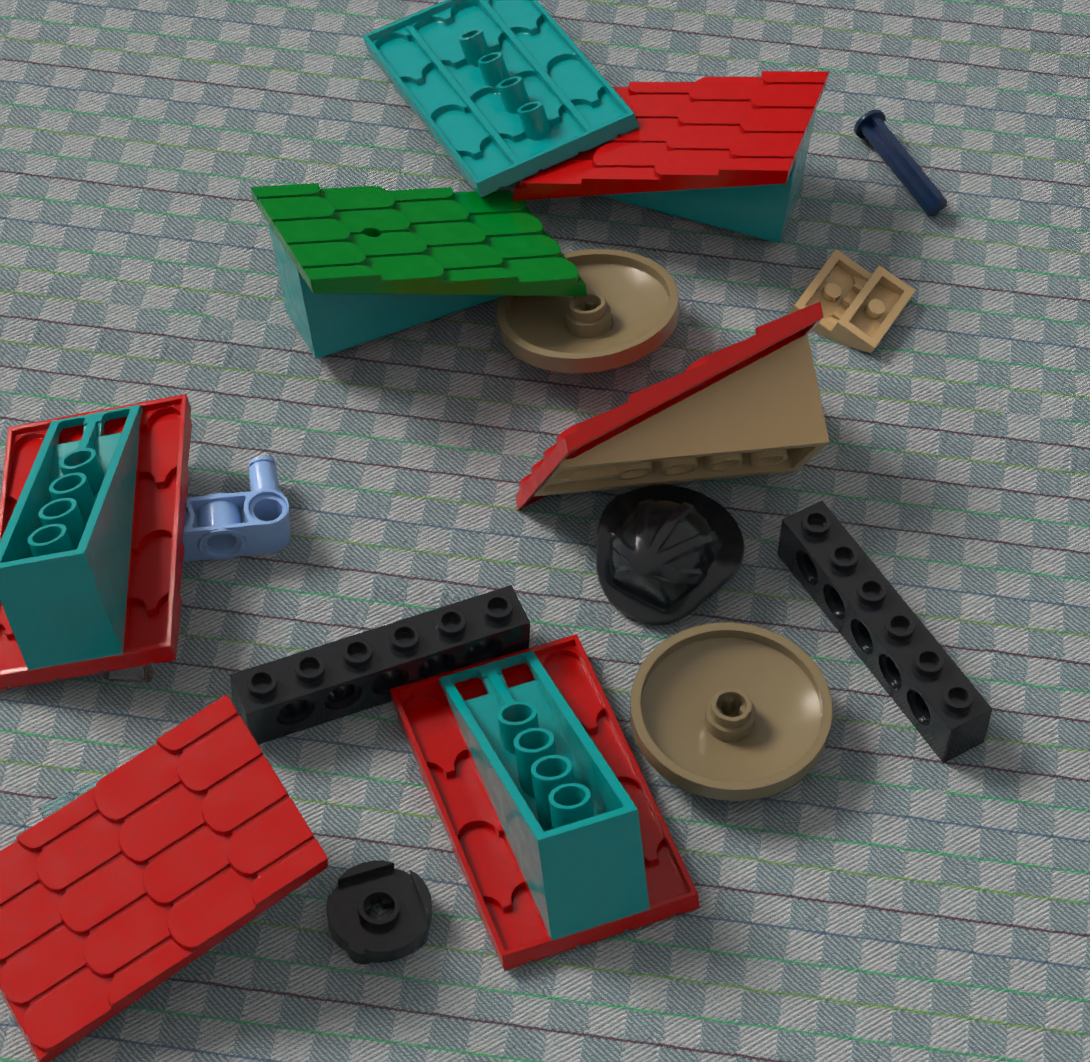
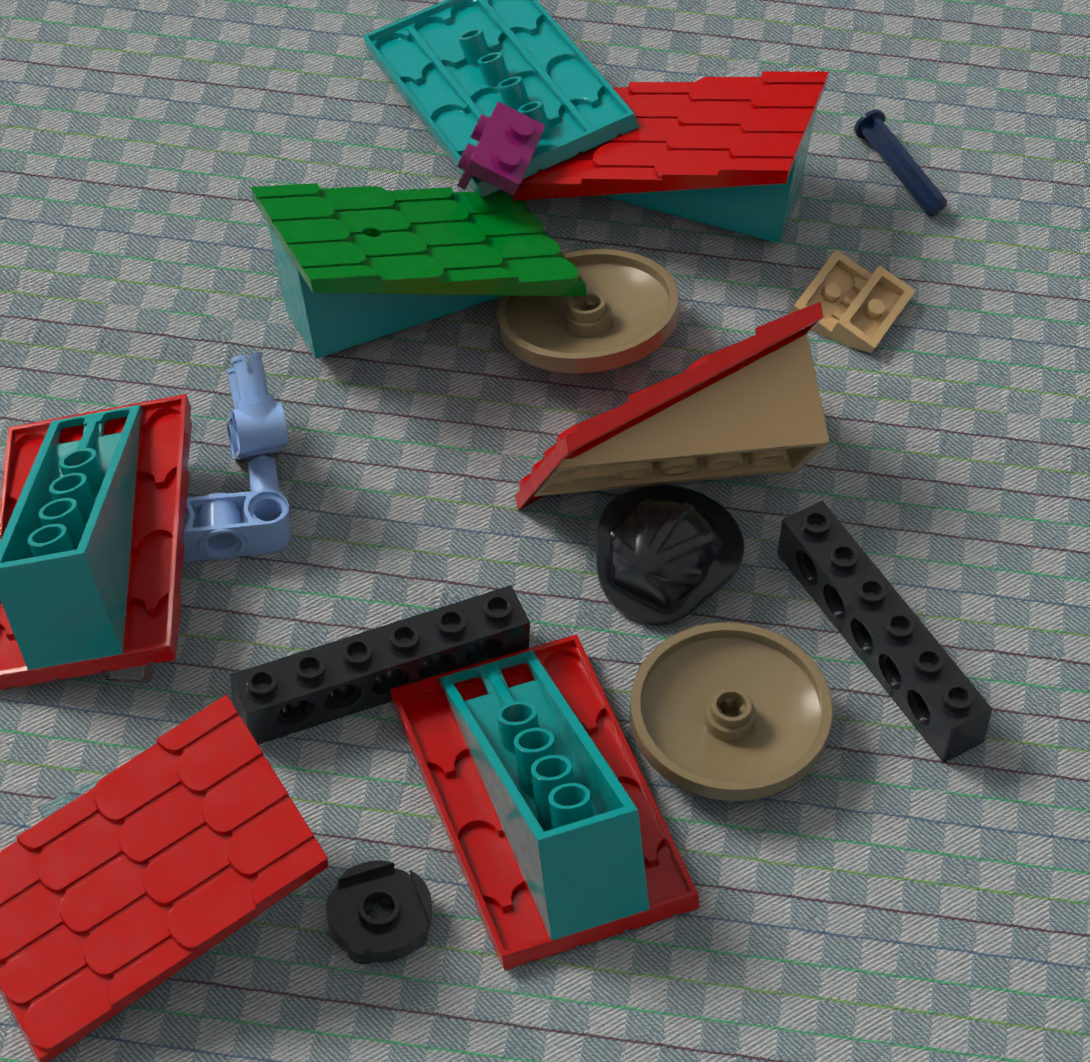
none -> light blue piece [226,352,288,461]
none -> magenta bracket [456,101,546,196]

